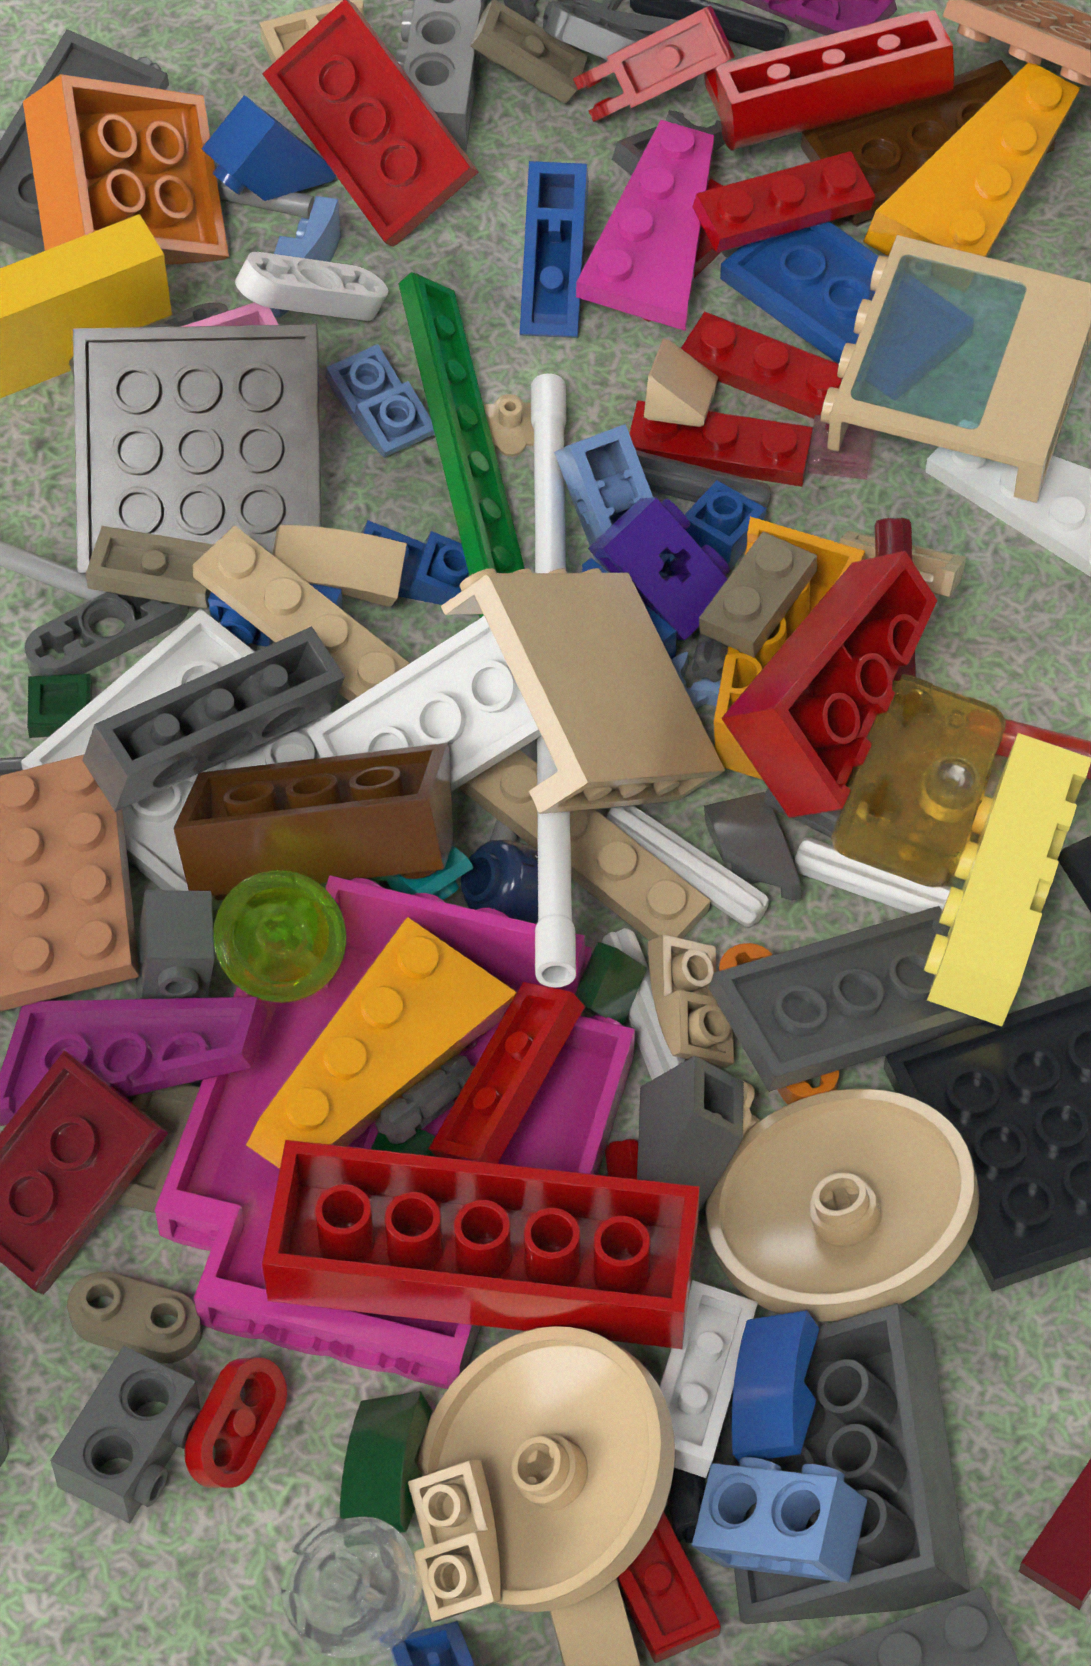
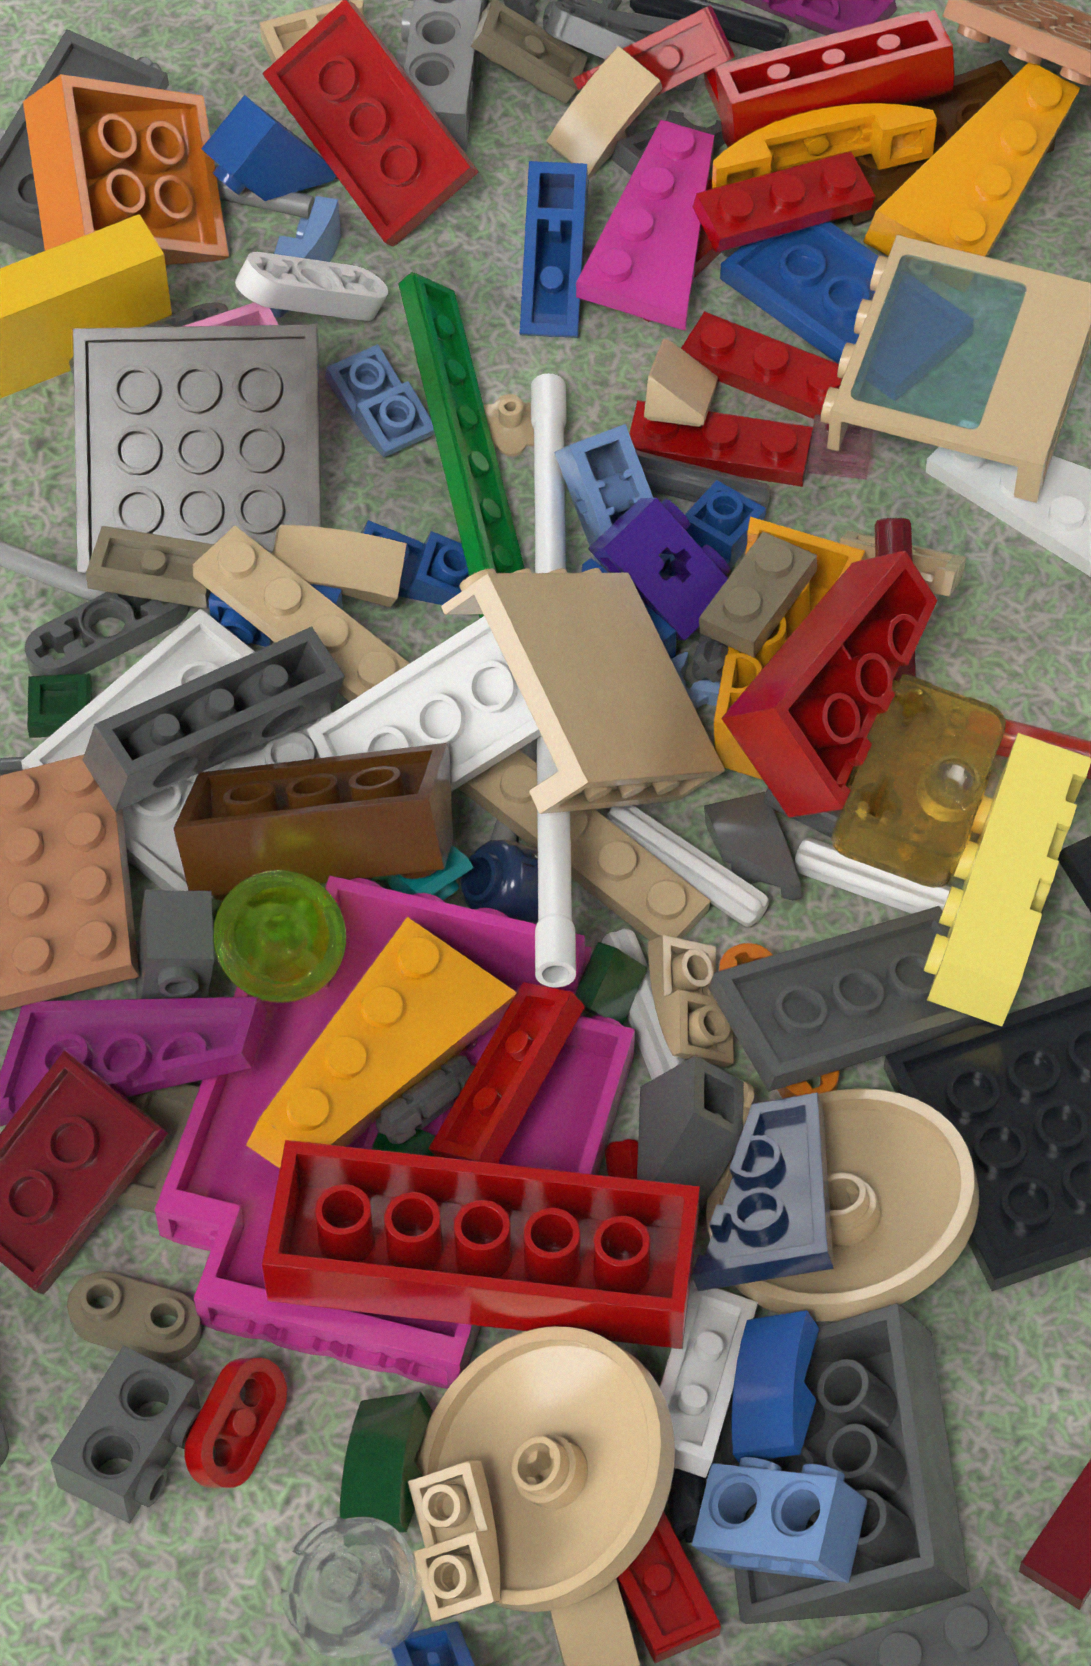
none -> tan slope [547,46,662,179]
none -> wing [692,1093,834,1291]
none -> light orange slope [712,103,937,189]

